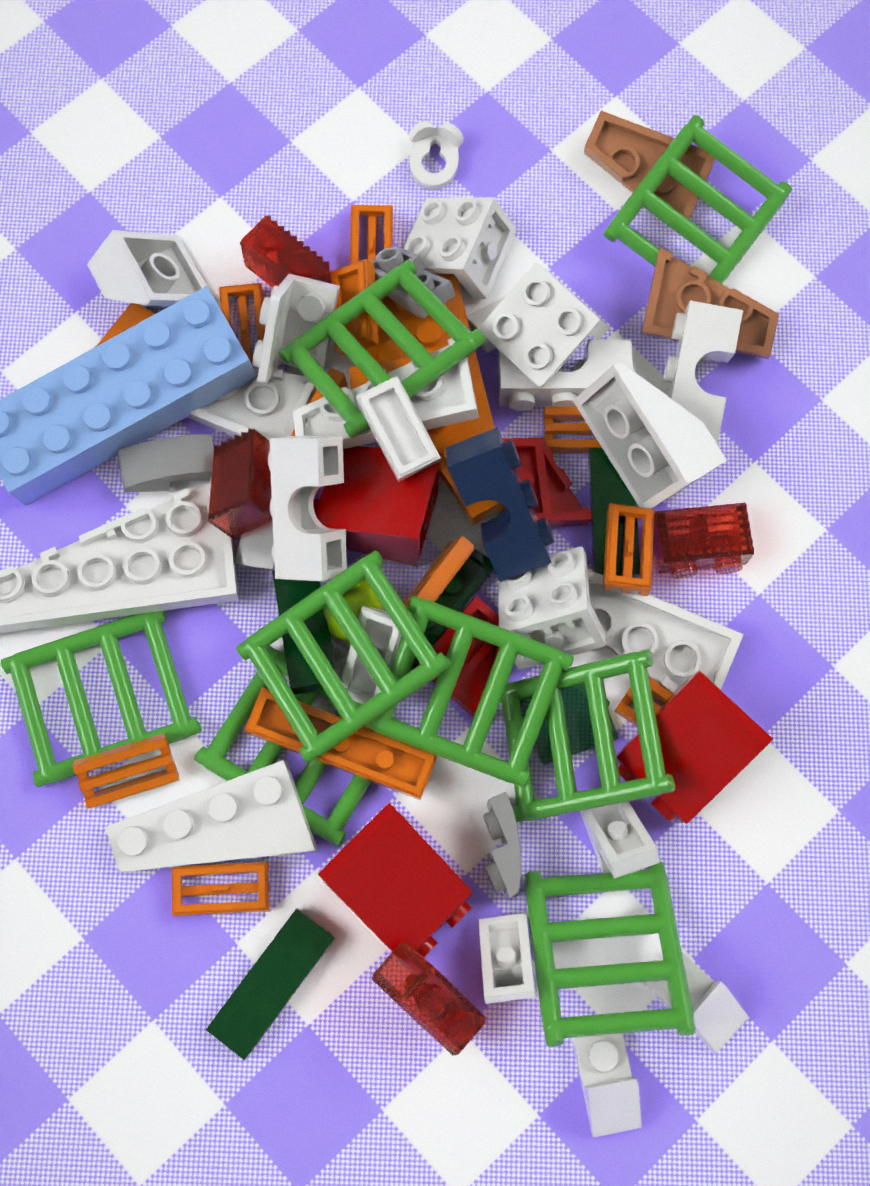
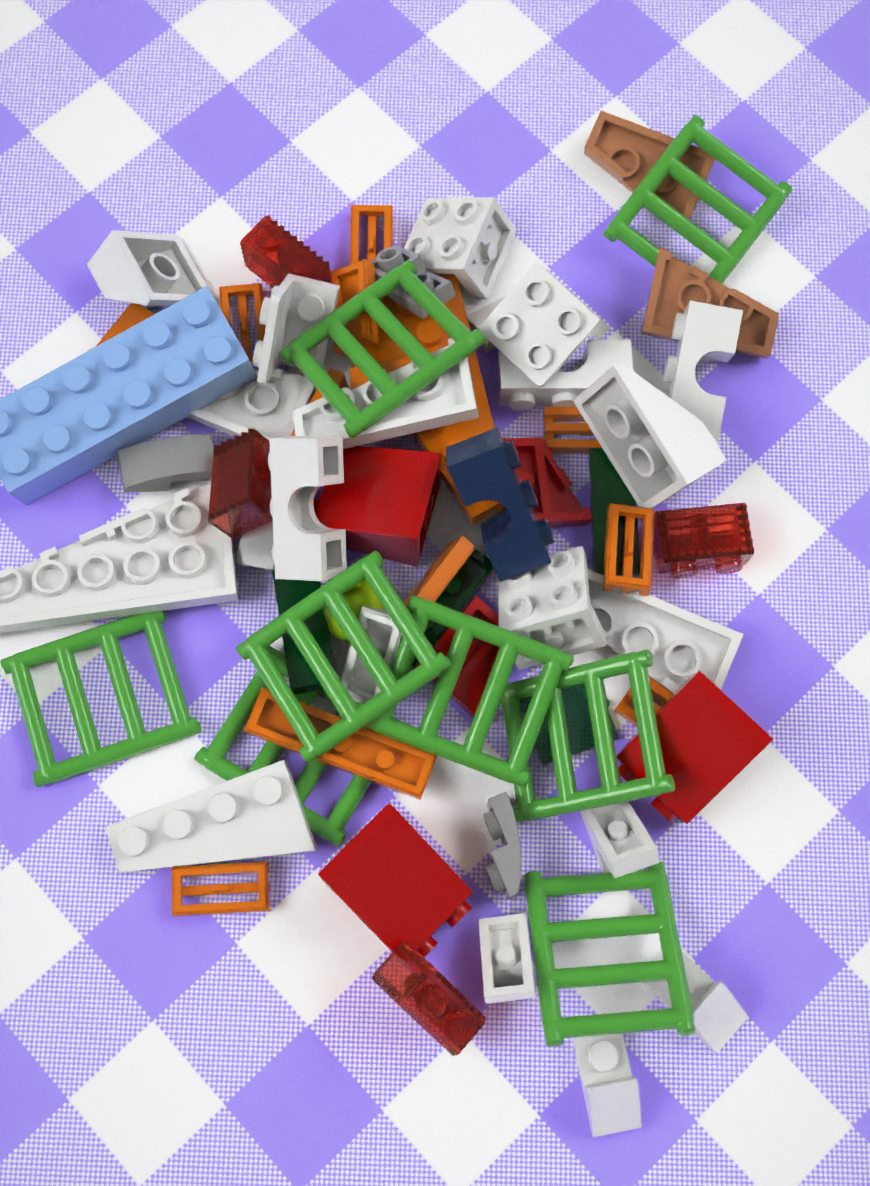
orange tile [72,733,179,809] -> none
dark green tile [206,908,335,1060] -> none
white tile [356,376,441,482] -> none
white piece [409,120,464,190] -> none

